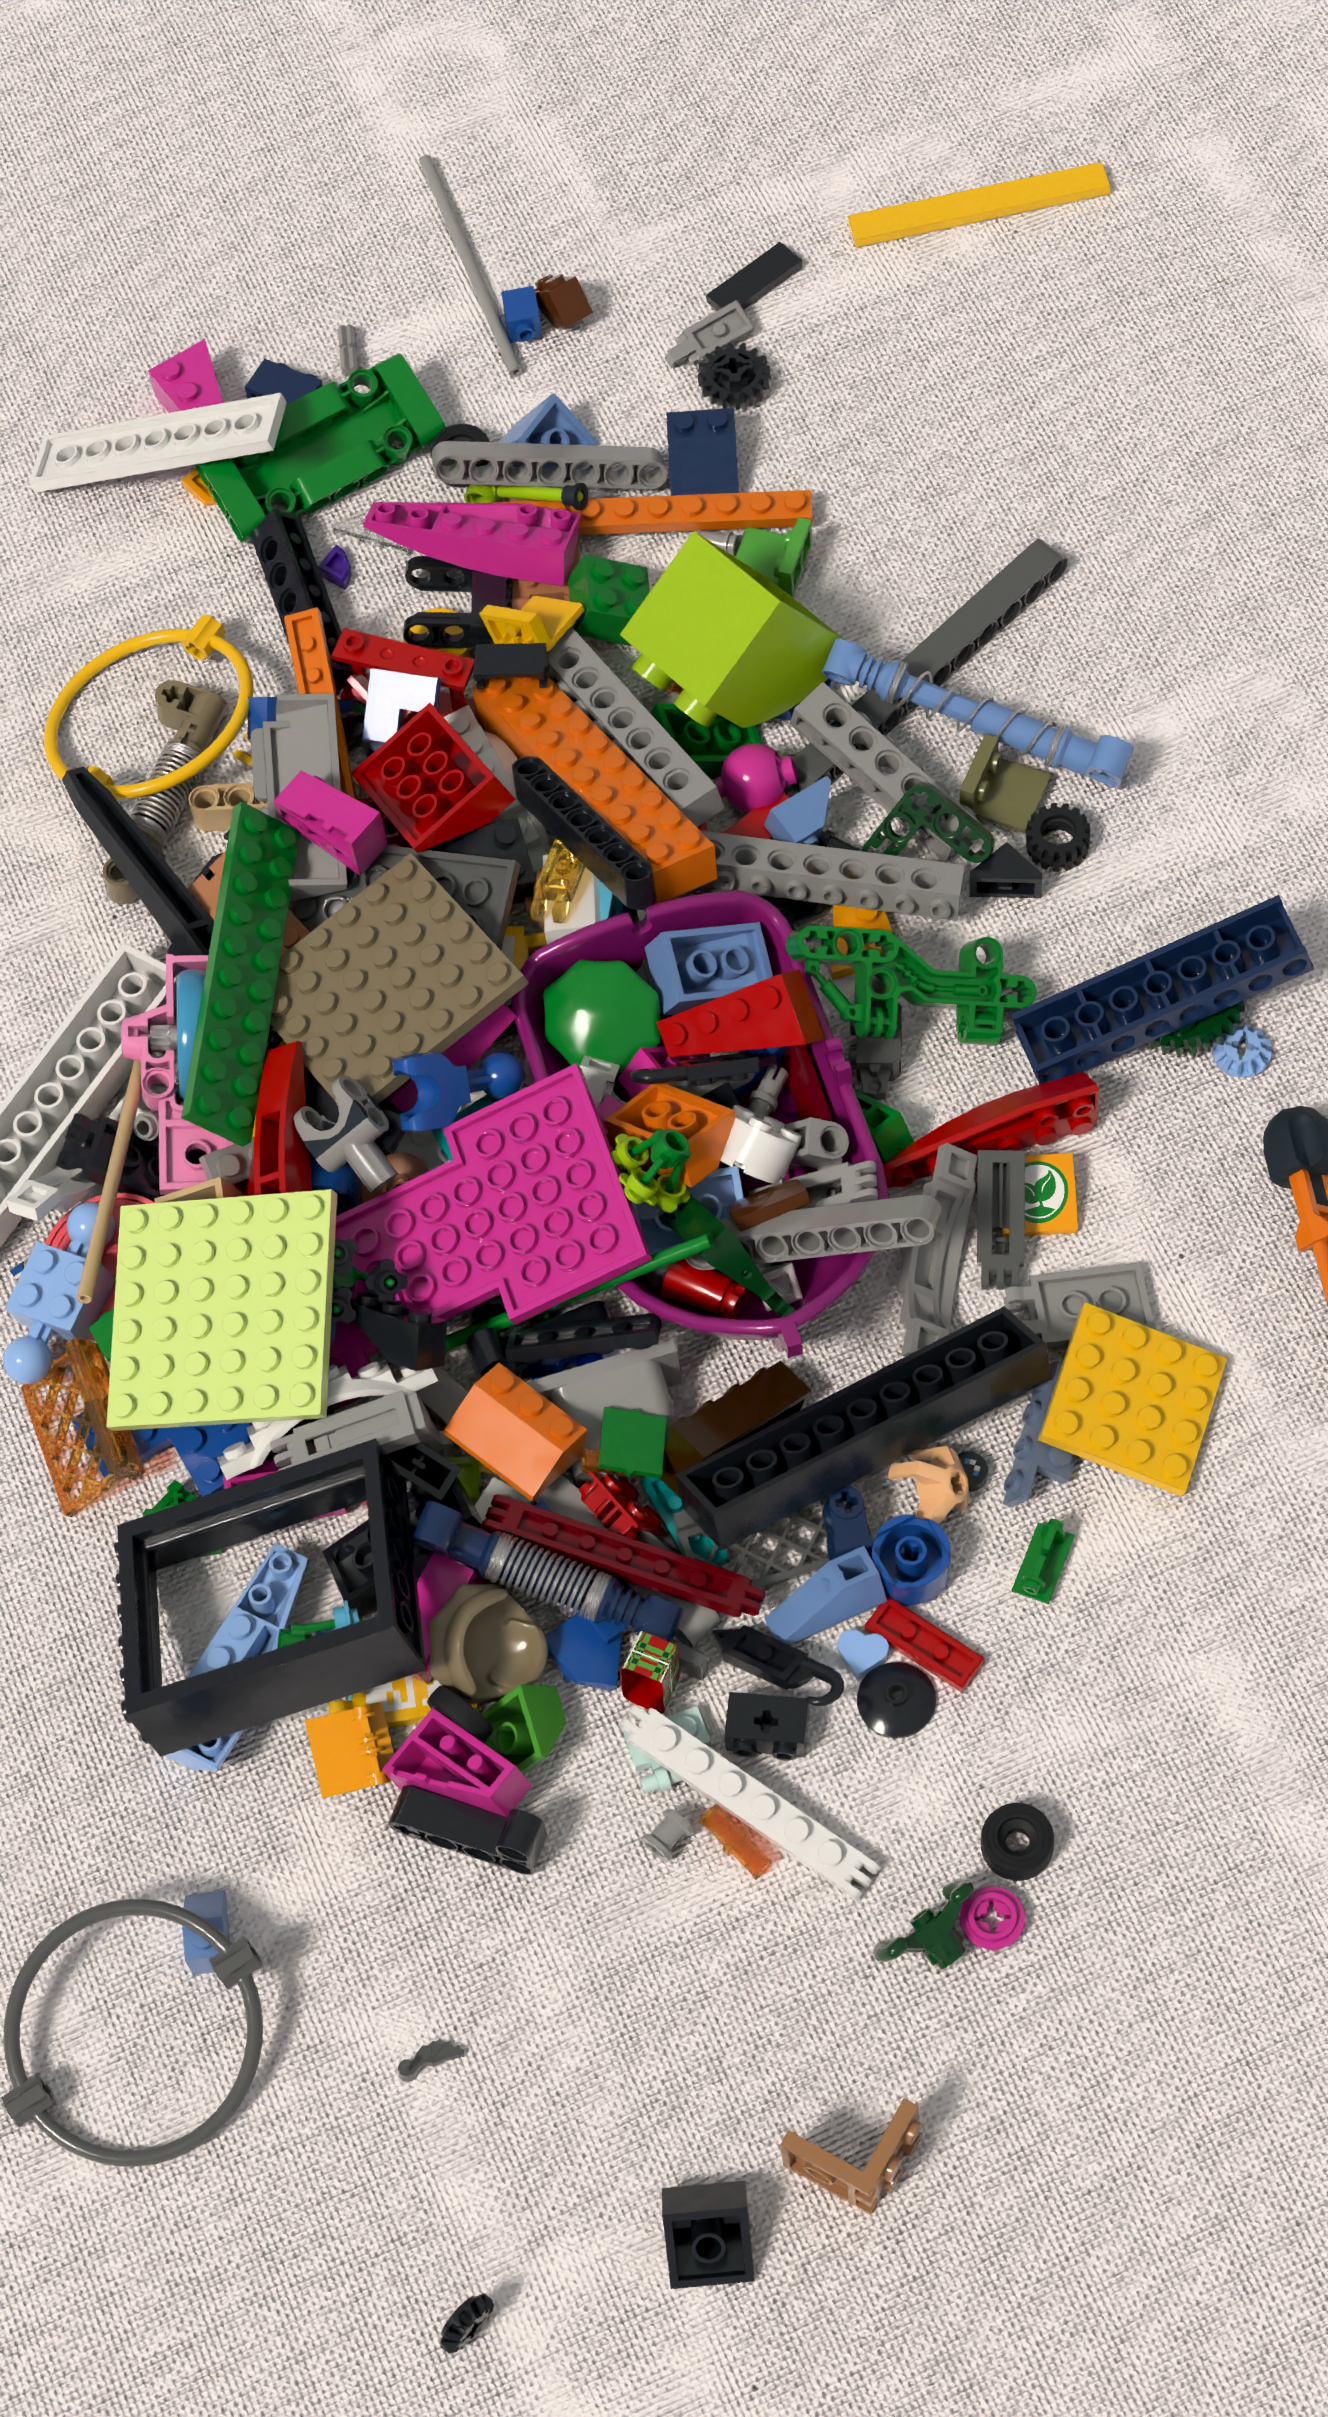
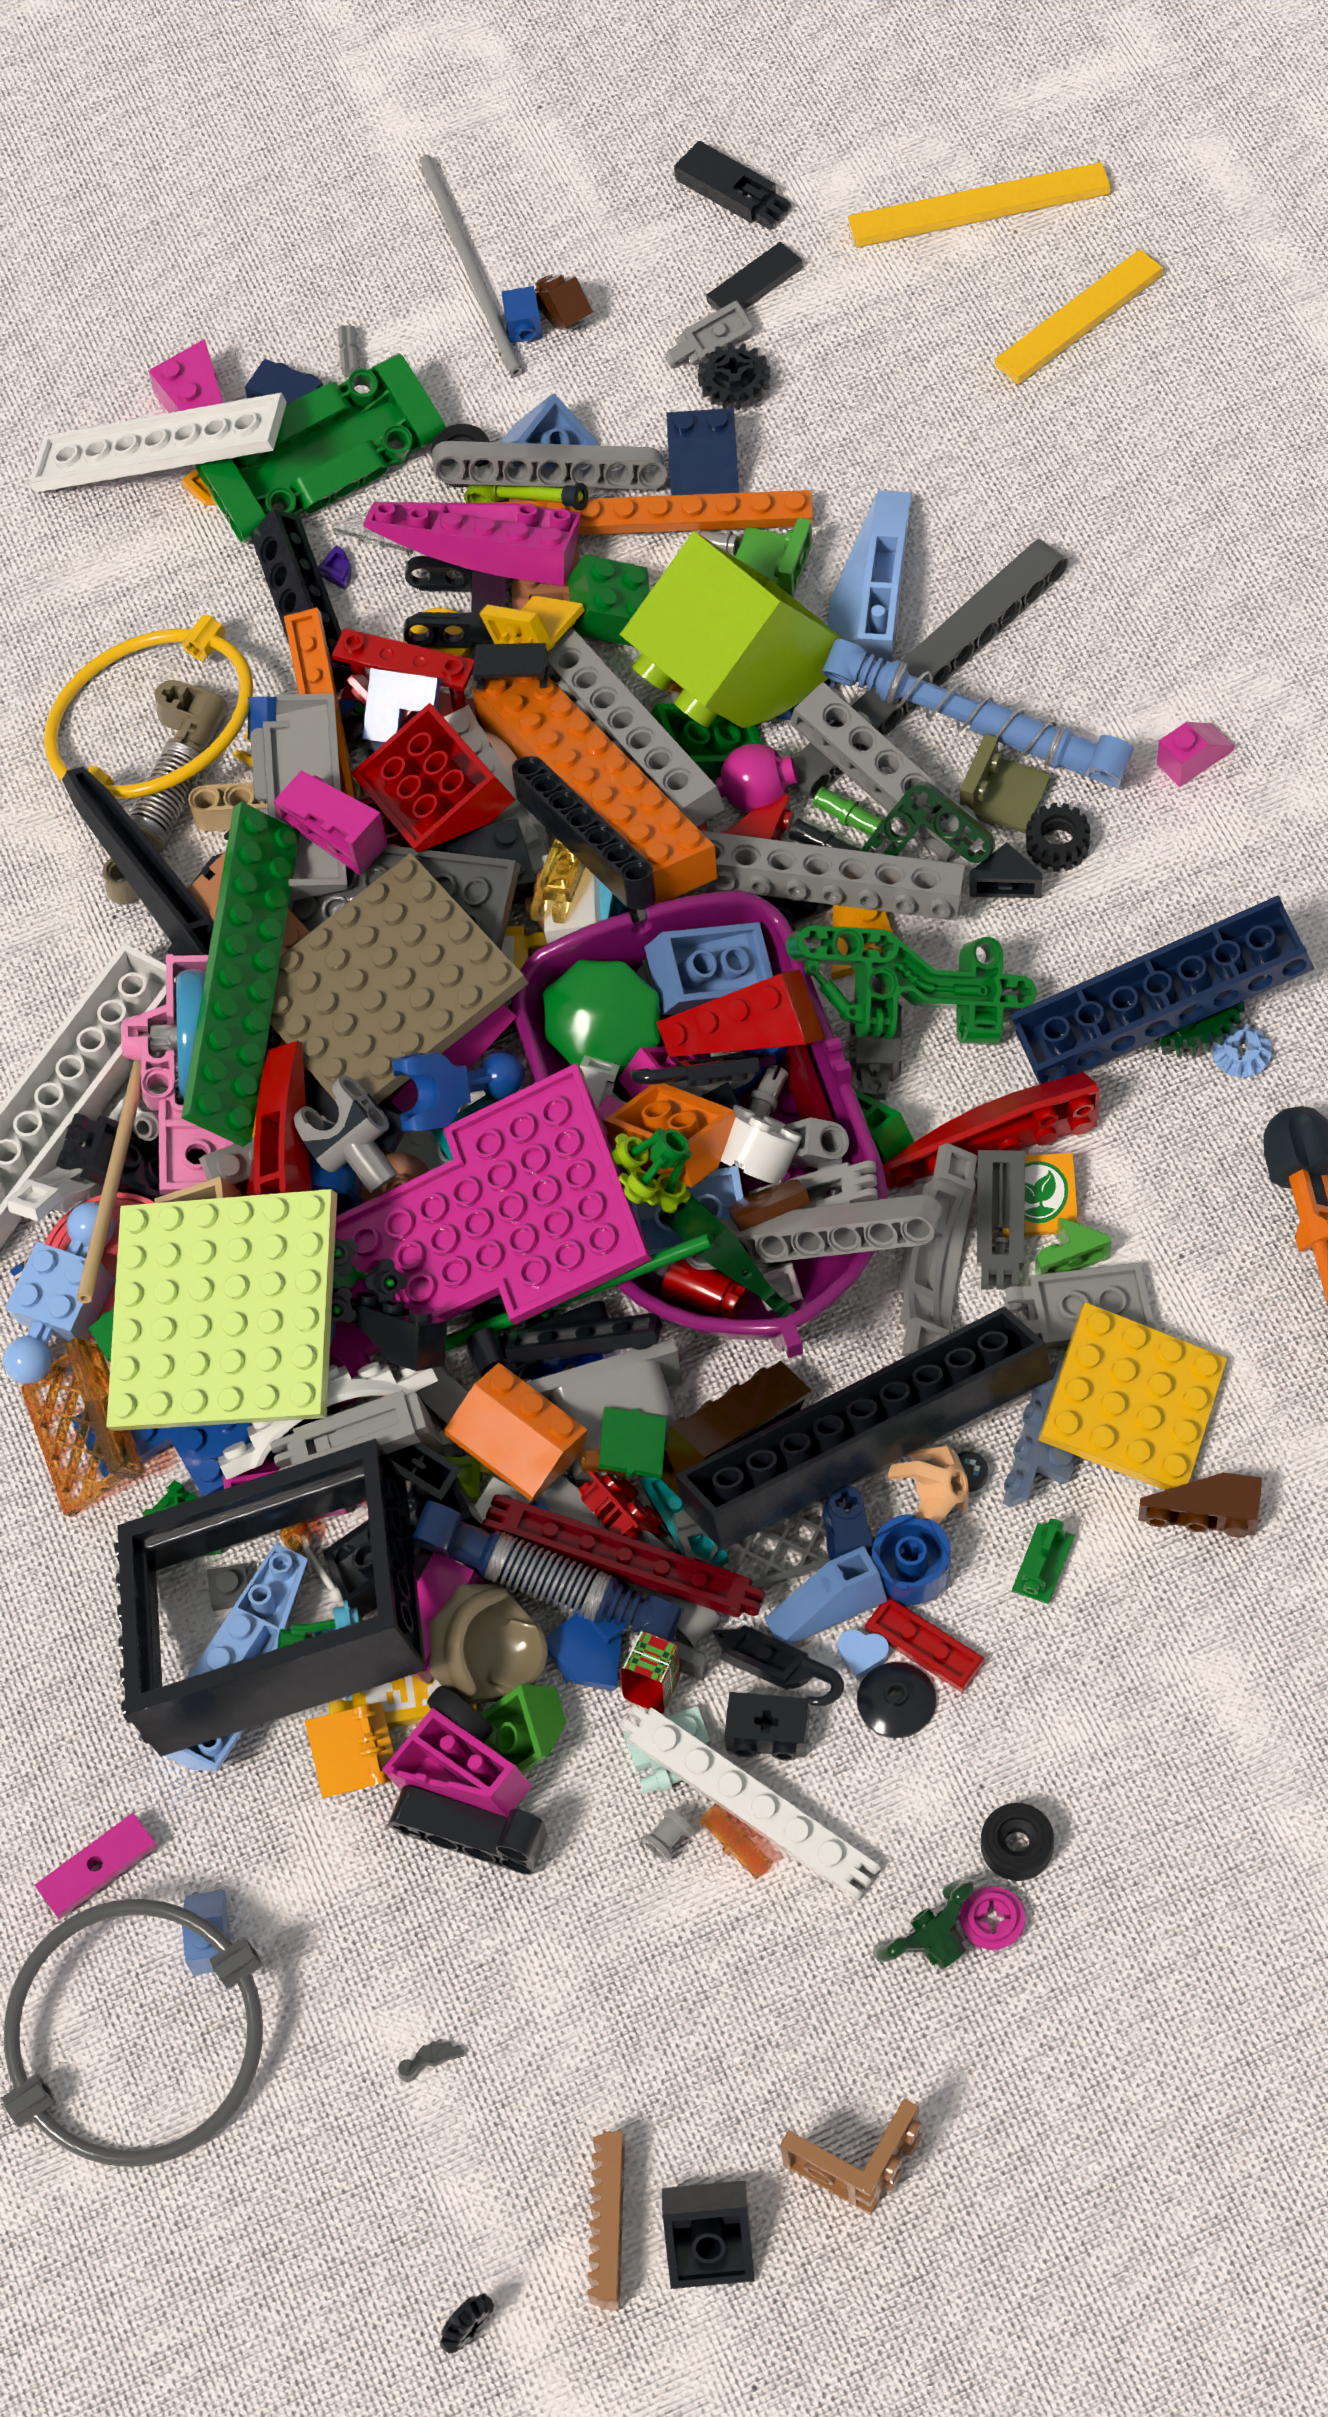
medium blue slope [764,776,831,845] -> none
none -> dark pink tile [34,1813,158,1919]
none -> dark grey plate [207,1563,249,1611]
none -> hinge [278,1521,343,1603]
none -> medium nougat gear [587,2131,625,2310]
none -> black hinge [674,140,792,229]
none -> bright green pin [812,786,884,837]
none -> light blue wedge [827,490,912,664]
none -> yellow tile [995,249,1163,385]
none -> bright green slope [1035,1218,1111,1275]
none -> reddish brown slope [1138,1472,1263,1538]
none -> dark pink slope [1157,722,1235,787]

